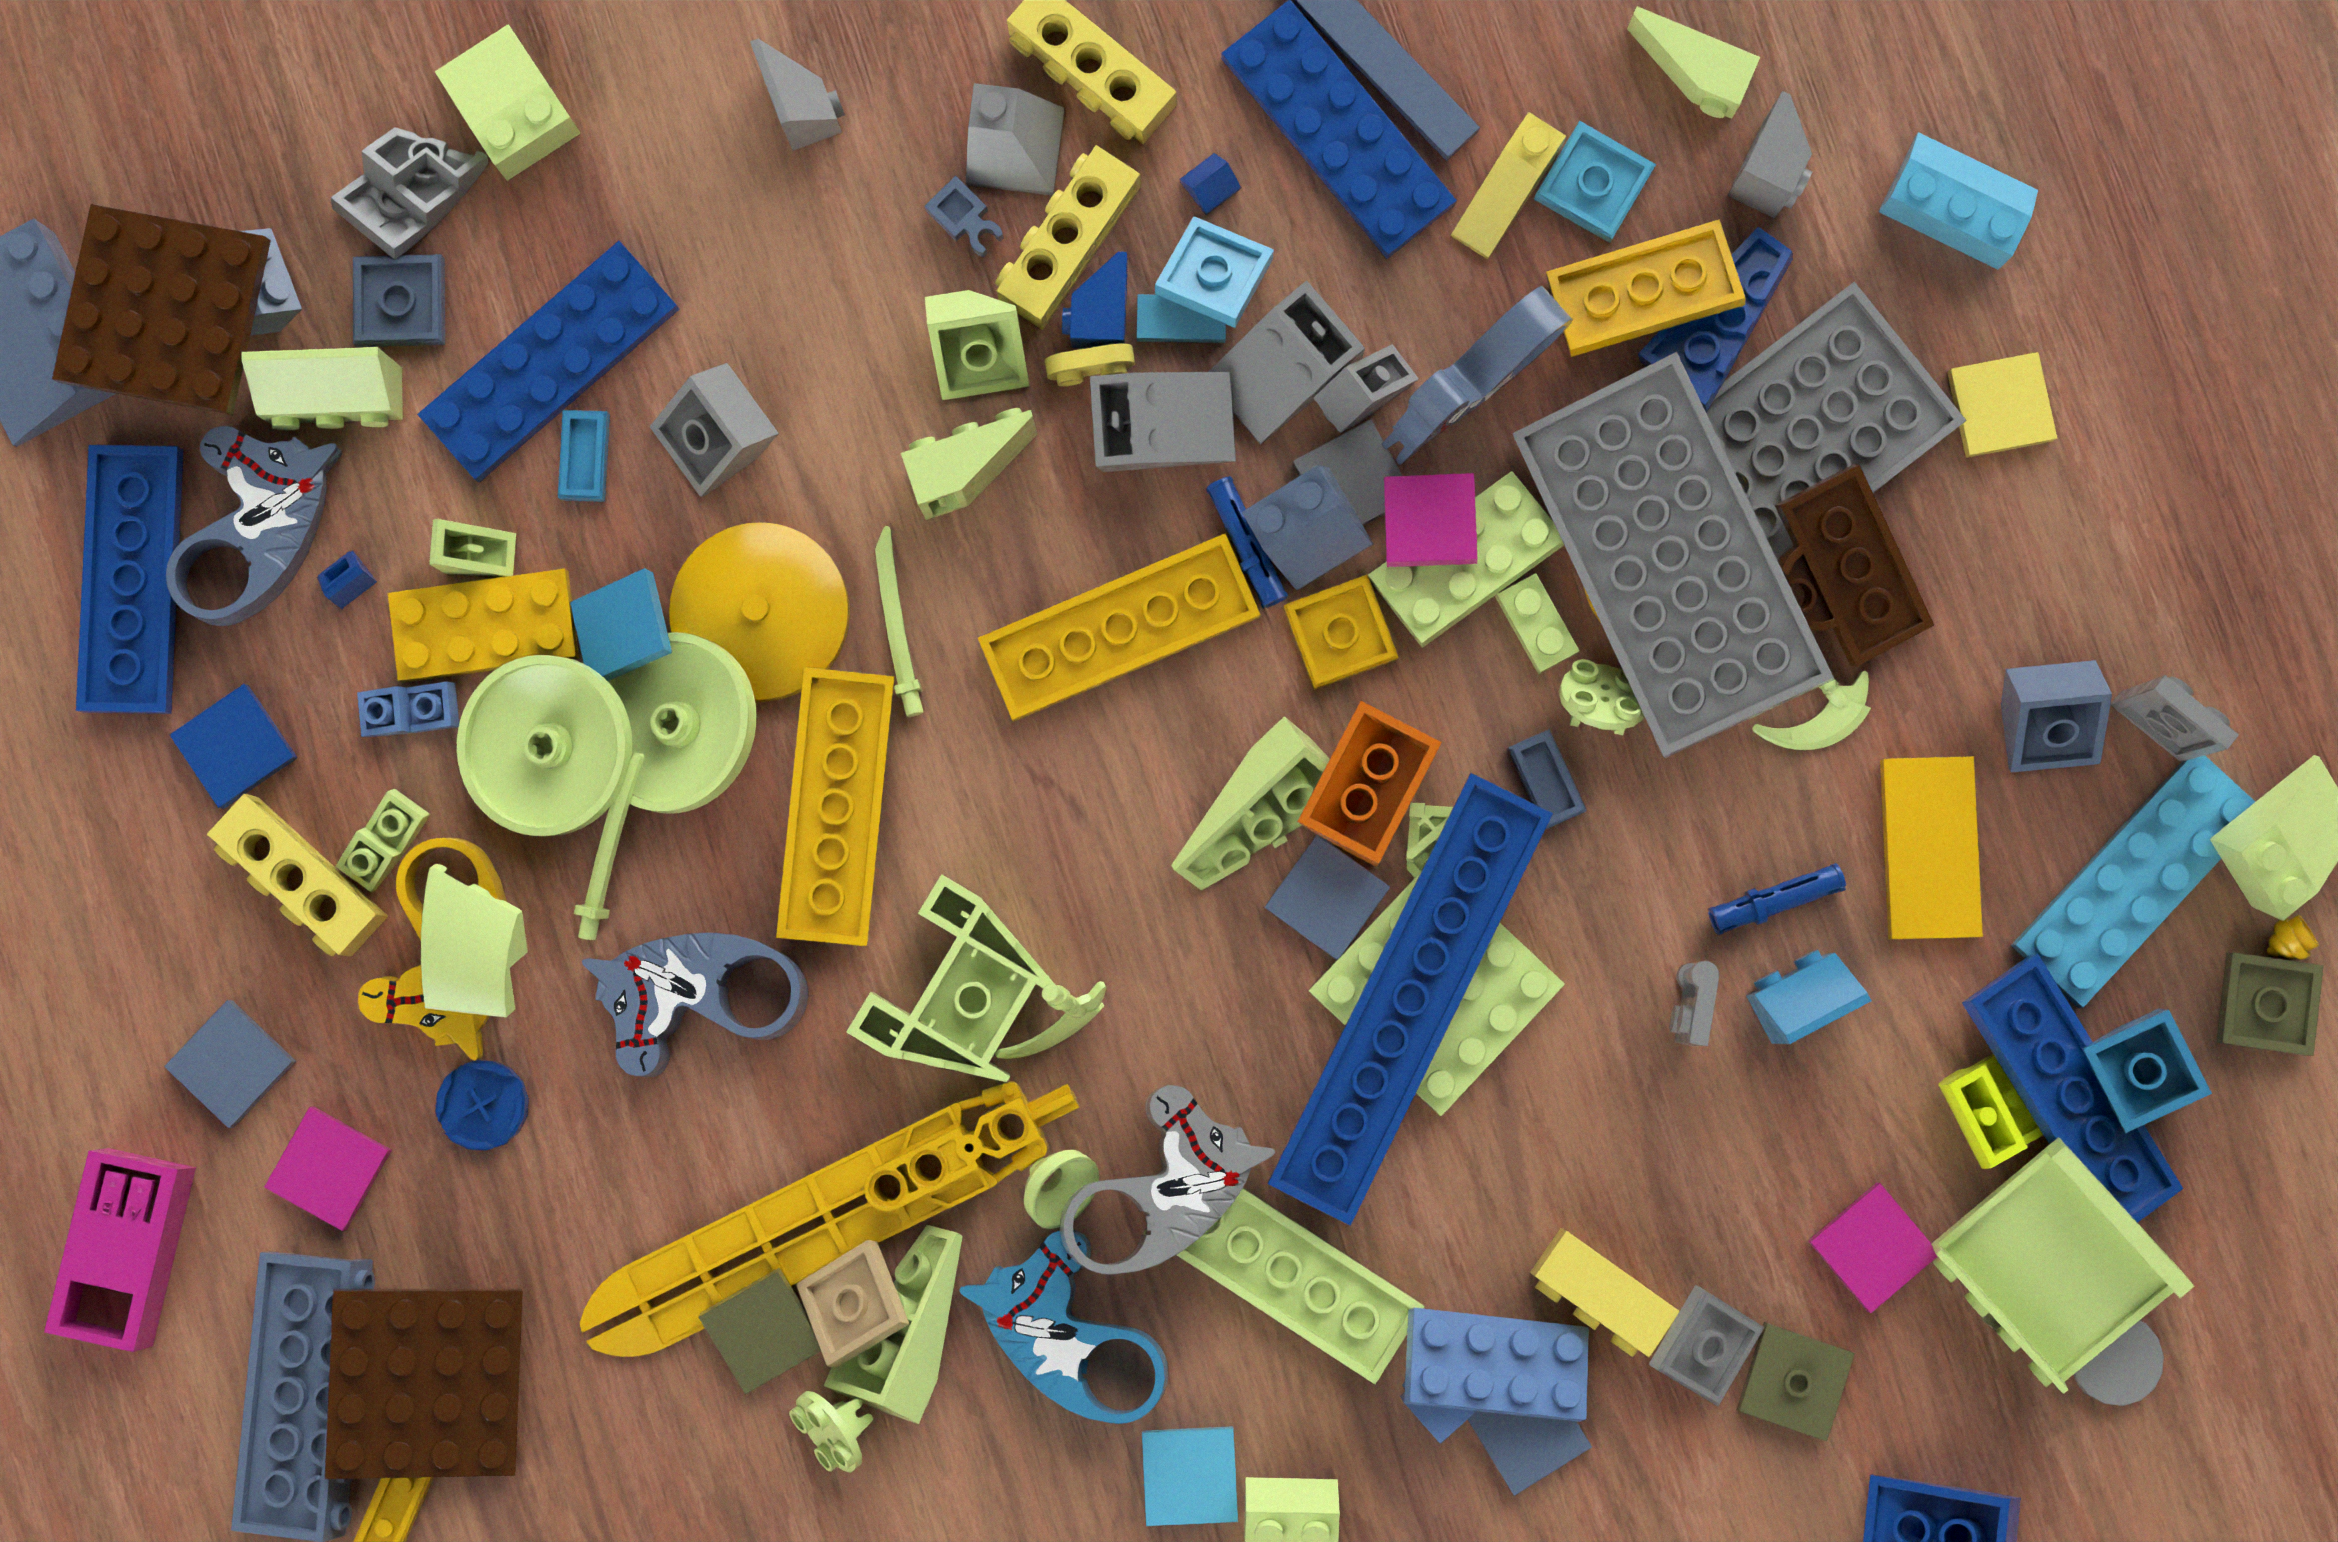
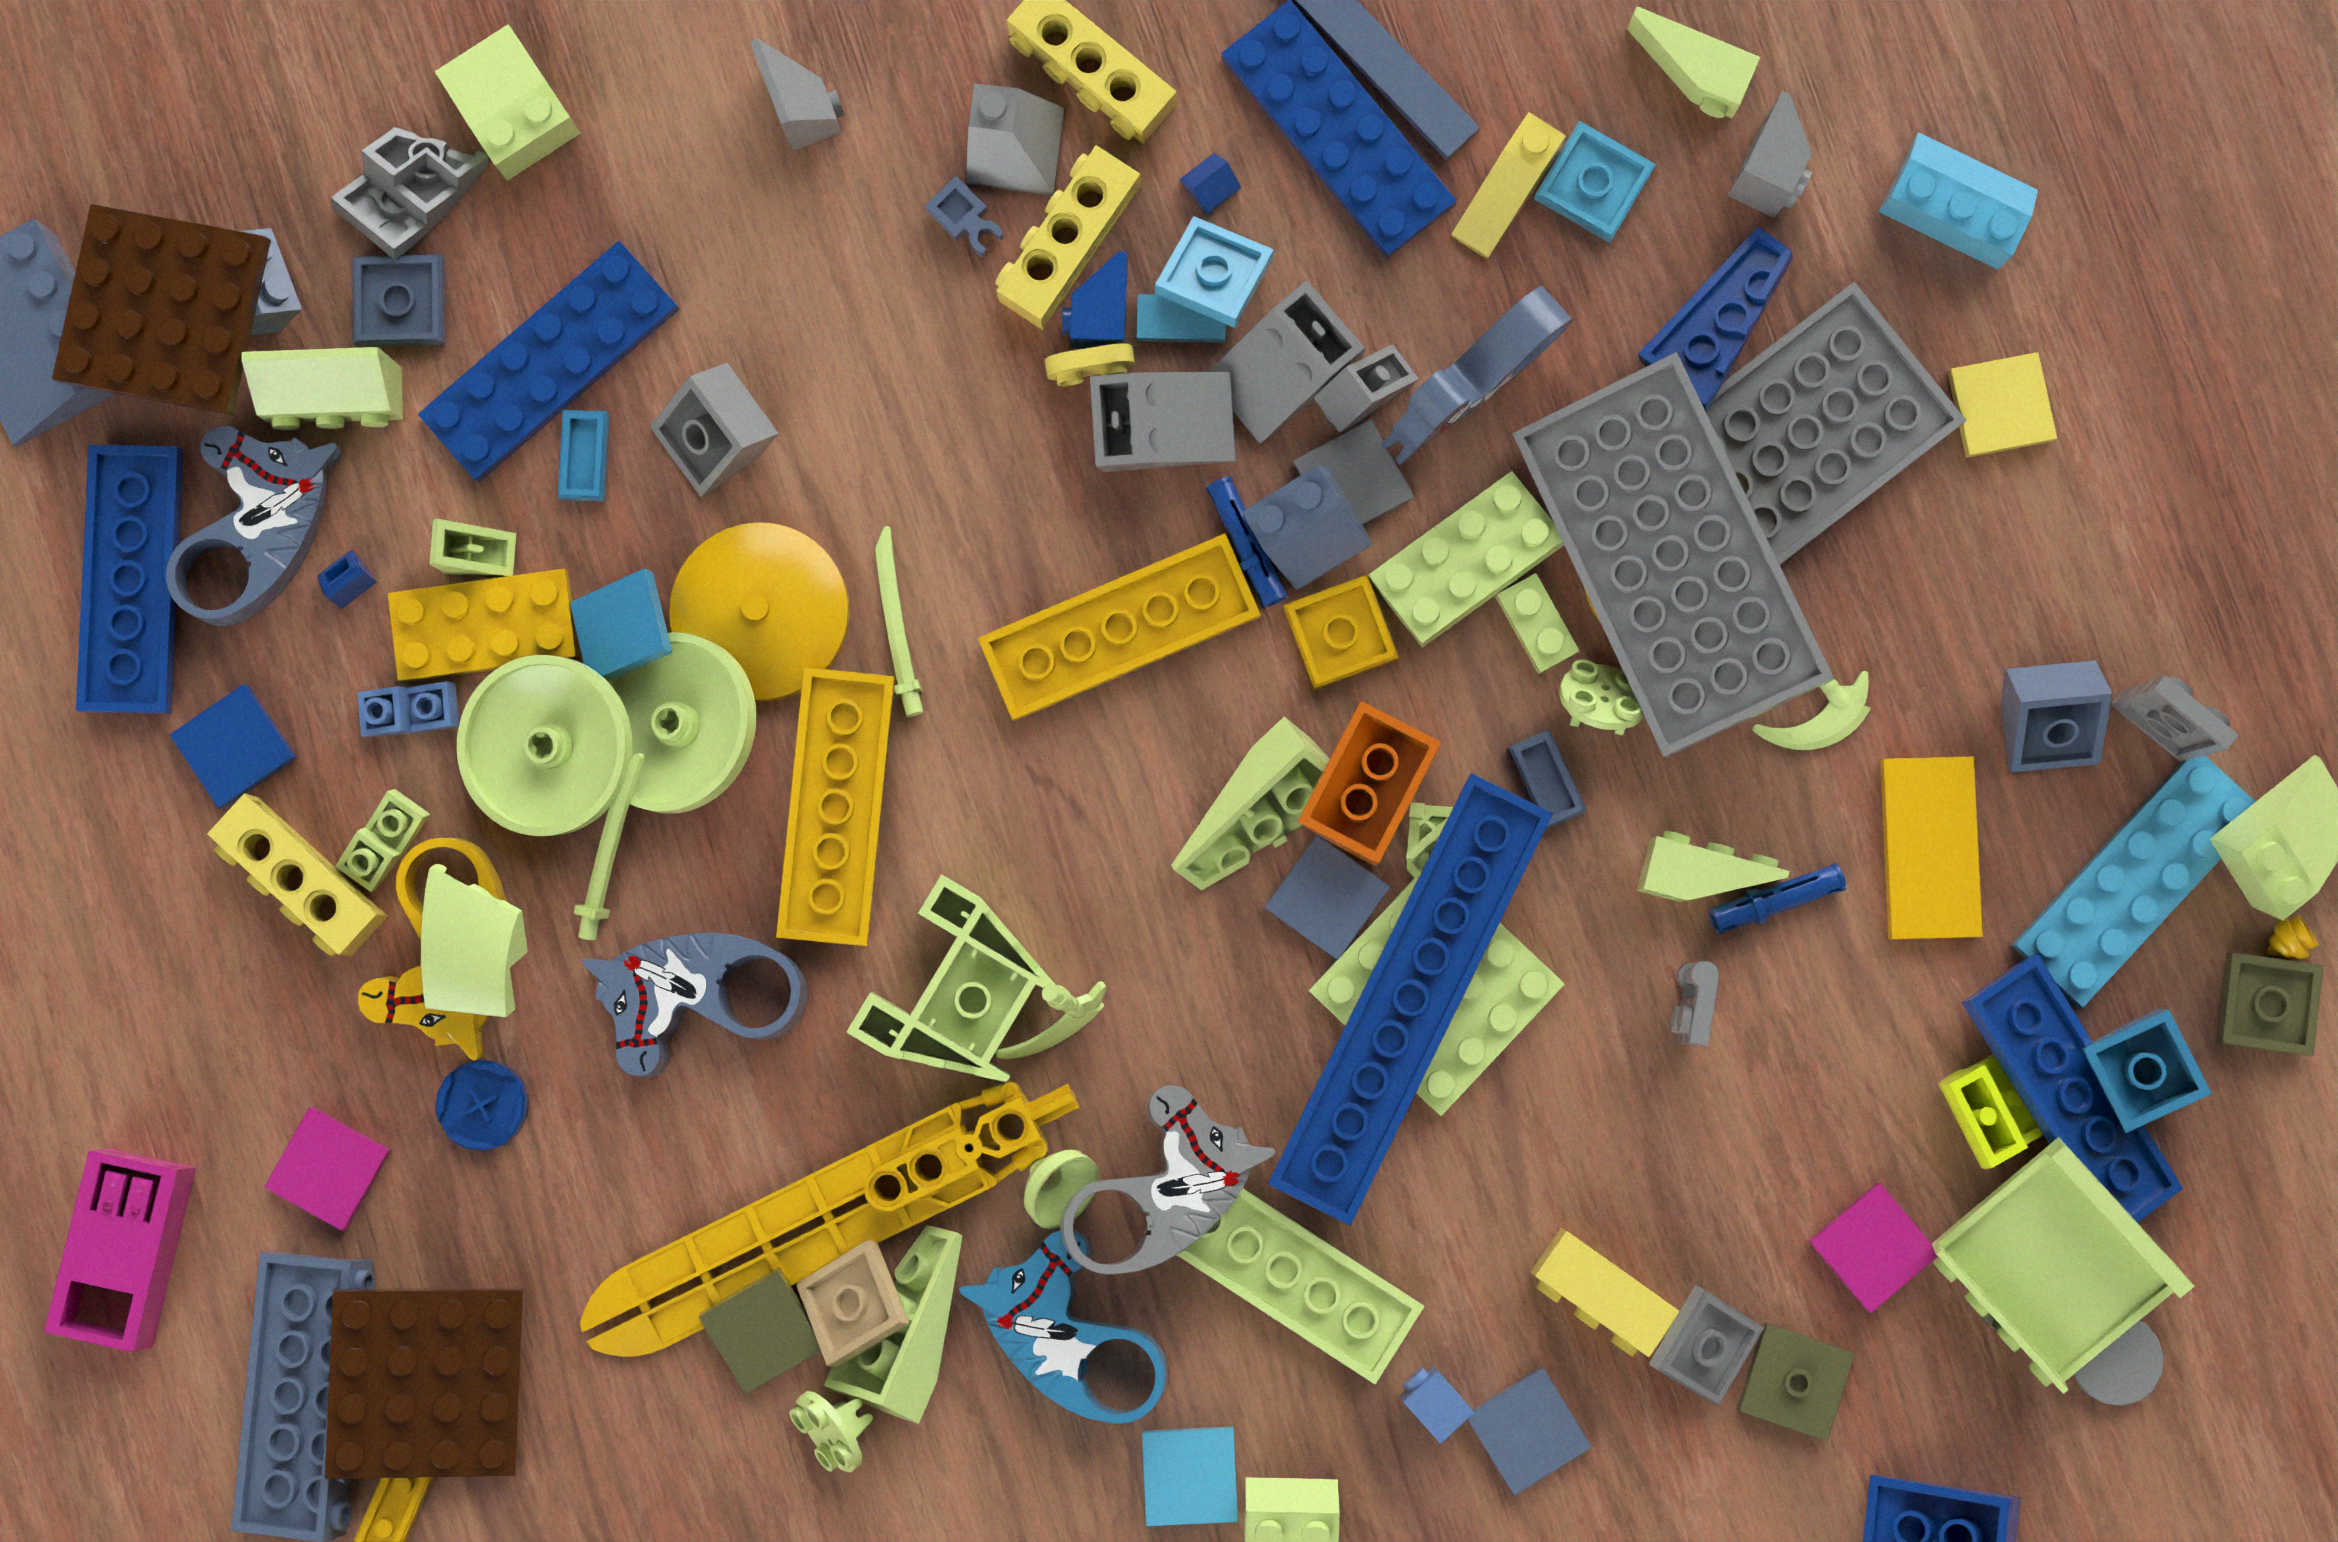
sand blue tile [164,1000,297,1128] -> none
yellowish green slope [901,408,1037,520] -> none
yellowish green slope [925,290,1030,400] -> none
dark pink tile [1384,473,1478,567] -> none
medium blue plate [1404,1308,1589,1422] -> none
yellow plate [1546,219,1746,357] -> none
dark azure slope [1746,949,1872,1044] -> none
reddish brown plate [1775,464,1934,667] -> none
none -> yellowish green slope [1637,831,1790,902]

